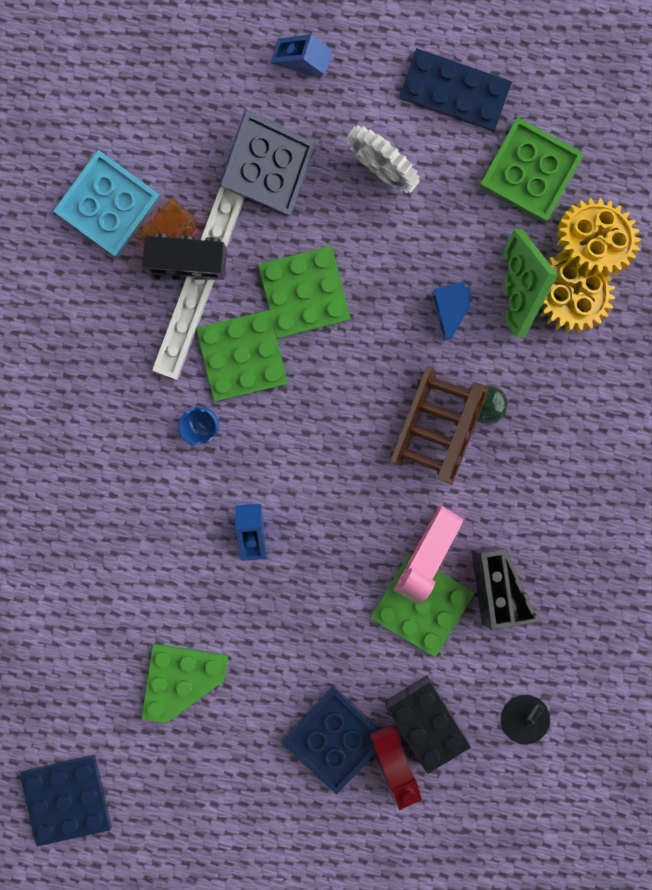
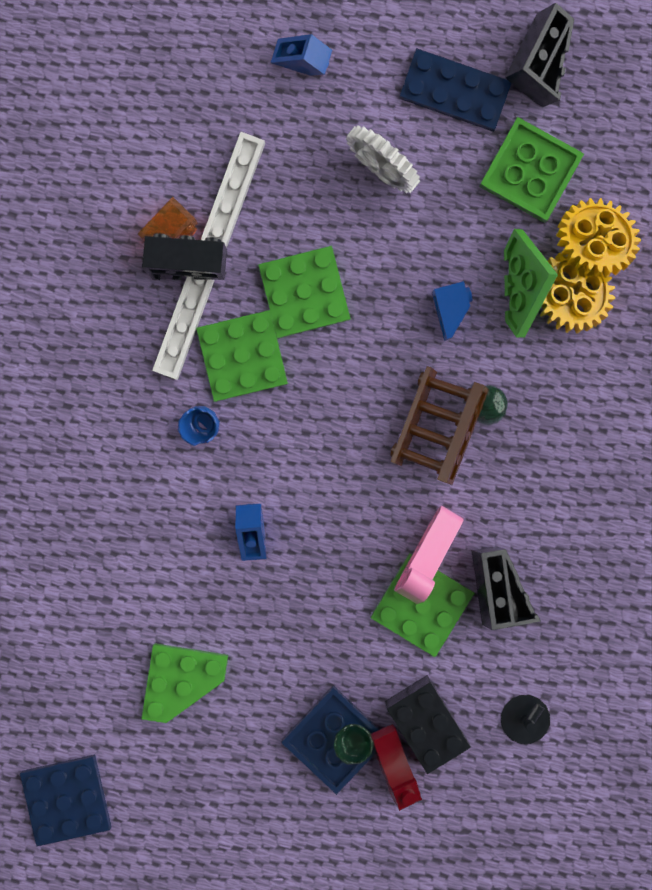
medium azure plate [53,150,161,258] -> none
plate [219,110,316,216] -> none
none -> clear green hair [333,724,374,765]
none -> black wedge [505,3,574,107]

